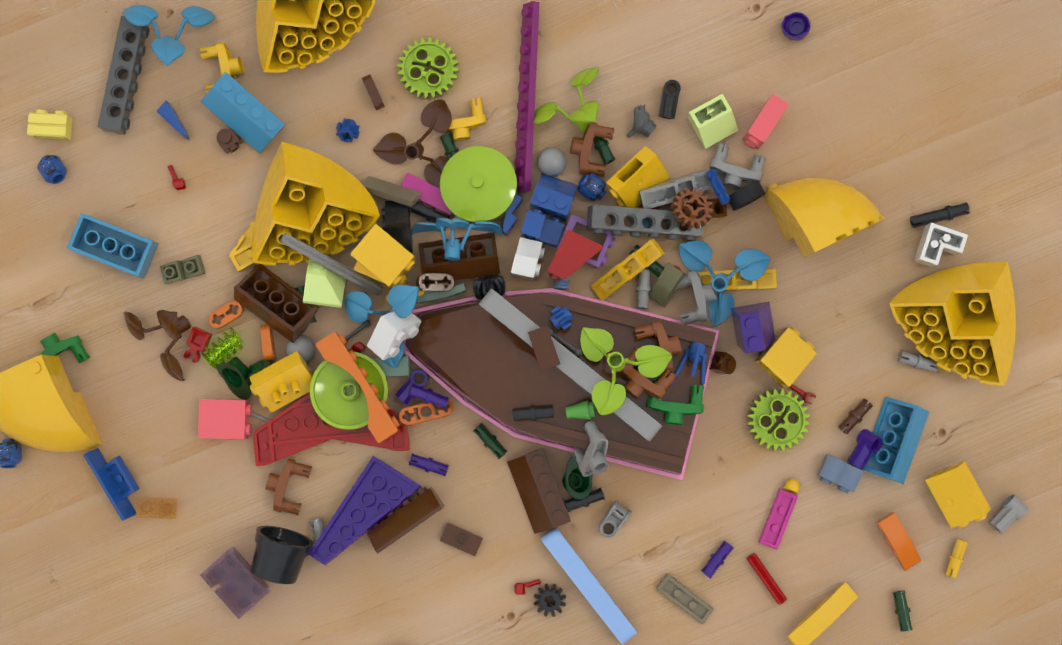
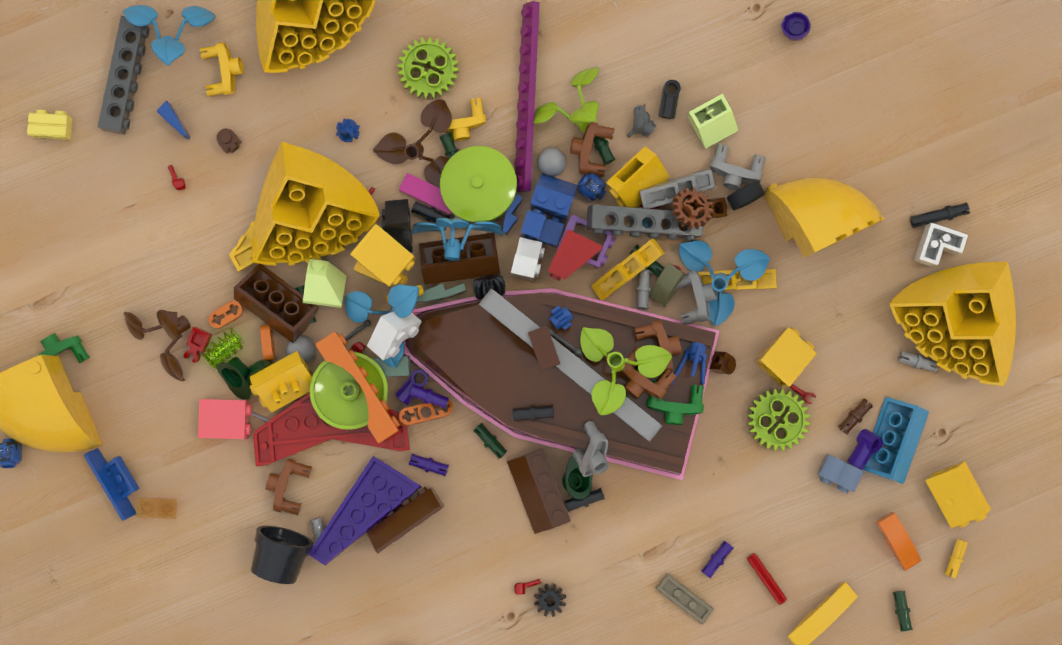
blue head [37,155,67,184] -> none
dark azure brick [67,213,158,279] -> none
olive slope [160,255,205,284] -> none
piece [200,547,272,619] -> none
dark azure slope [201,72,285,153] -> none
light grey axle [280,233,382,295] -> none
reddish brown beam [362,74,385,111] -> none
dark tan tile [362,176,421,207] -> none
beam [416,273,454,291] -> none
reddish brown plate [440,523,483,556] -> none
light blue beam [540,527,638,645] -> none
medium blue bush [553,278,570,290] -> none
bright green cone [566,400,596,420] -> none
light grey piece [599,500,632,538] -> none
blue axle [706,169,730,205] -> none
dark purple slope [731,301,775,354] -> none
coral brick [743,94,789,149] -> none
dark pink tile [758,489,798,550] -> none
yellow hinge [783,479,800,494] -> none
light grey piece [989,494,1029,534] -> none

